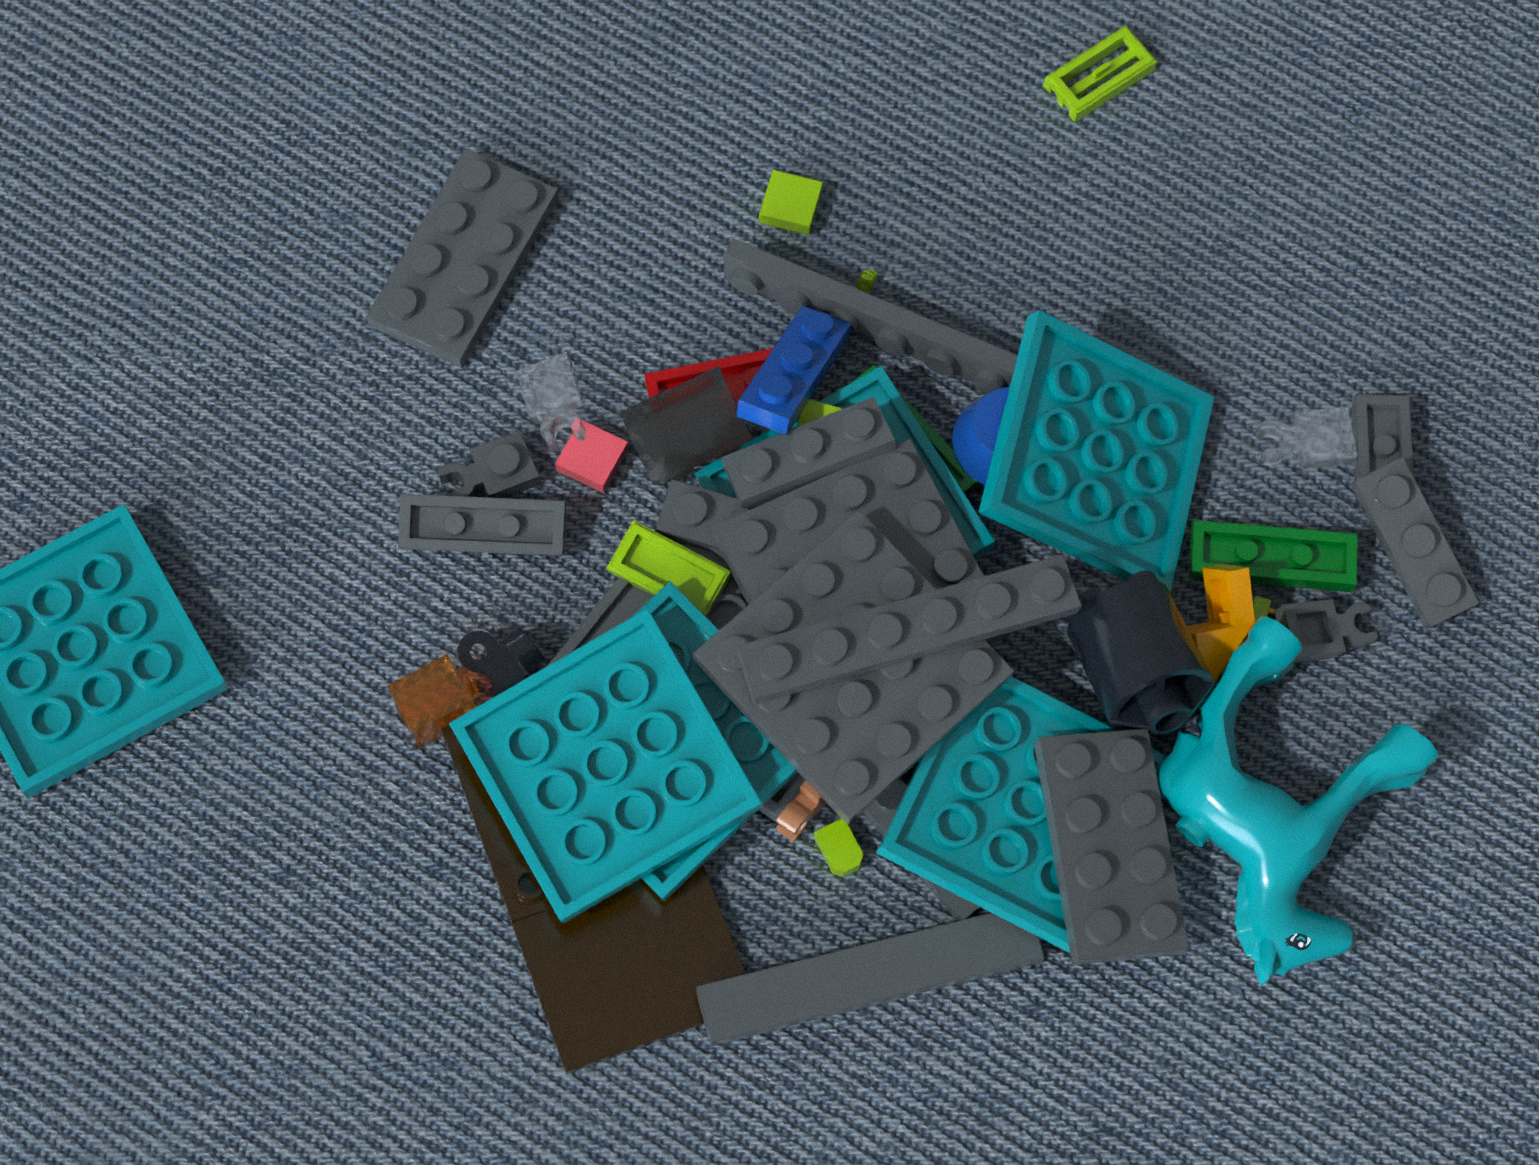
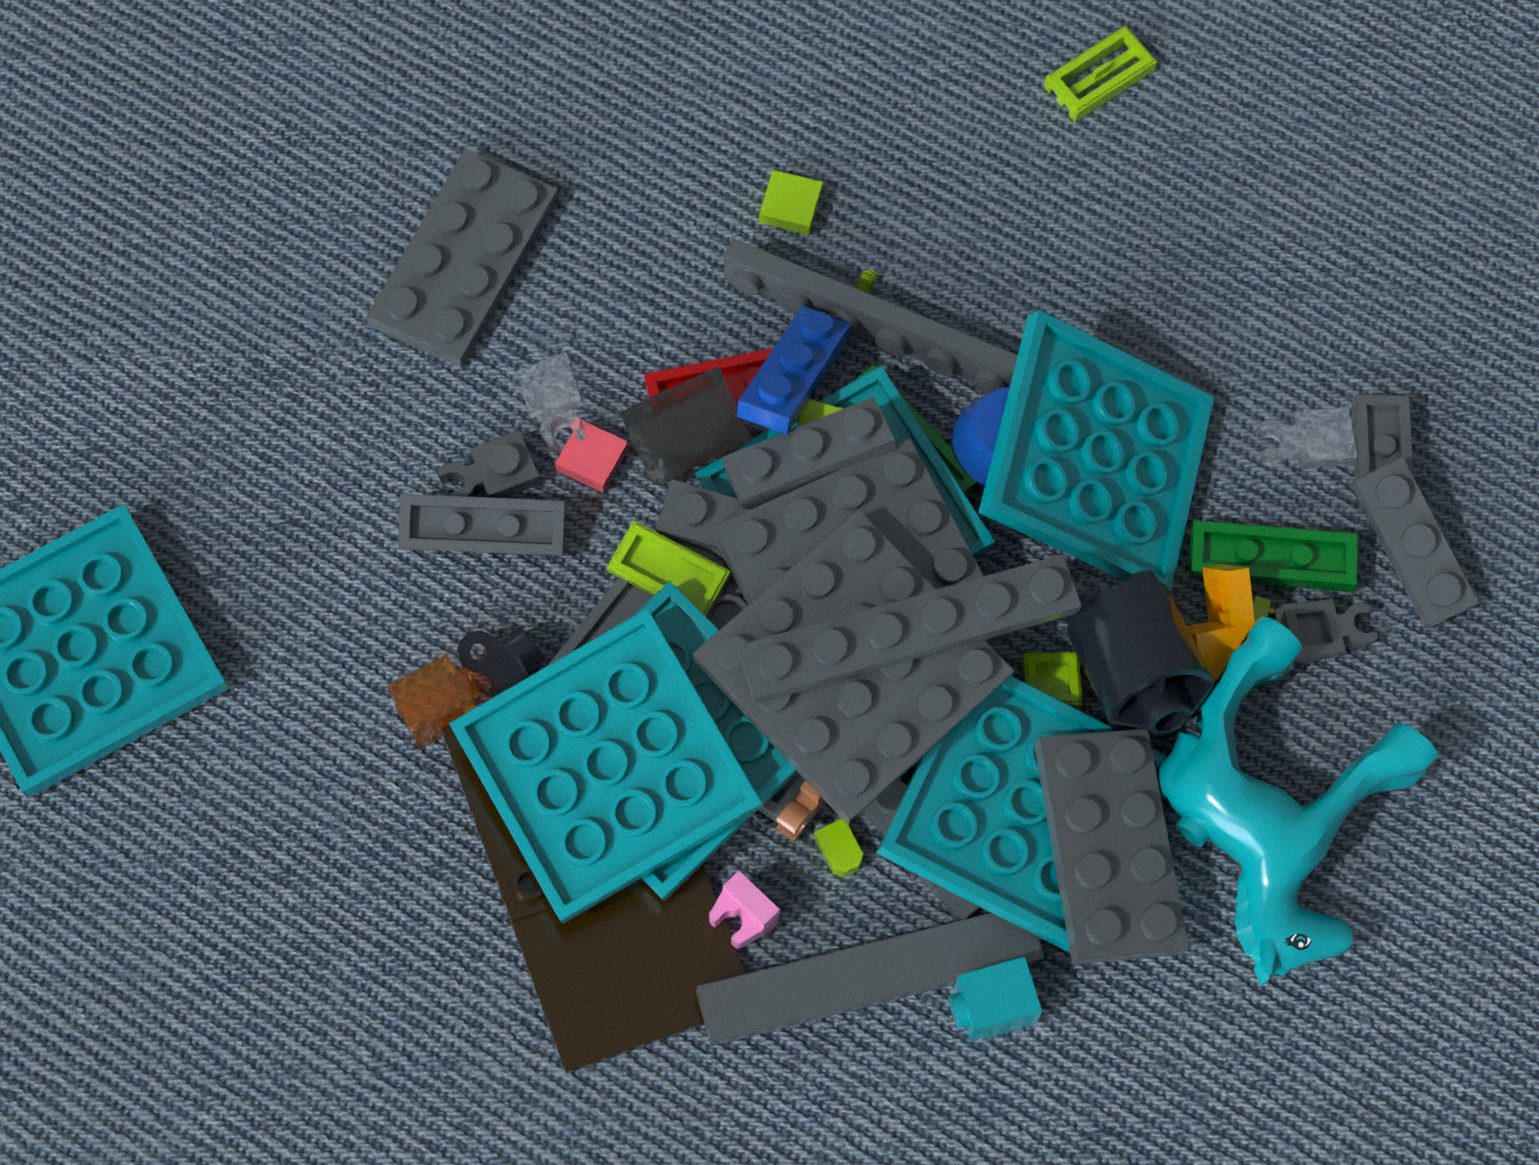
none -> bright pink tile [709,870,780,949]
none -> teal brick [948,957,1042,1042]
none -> lime tile [1022,652,1082,711]

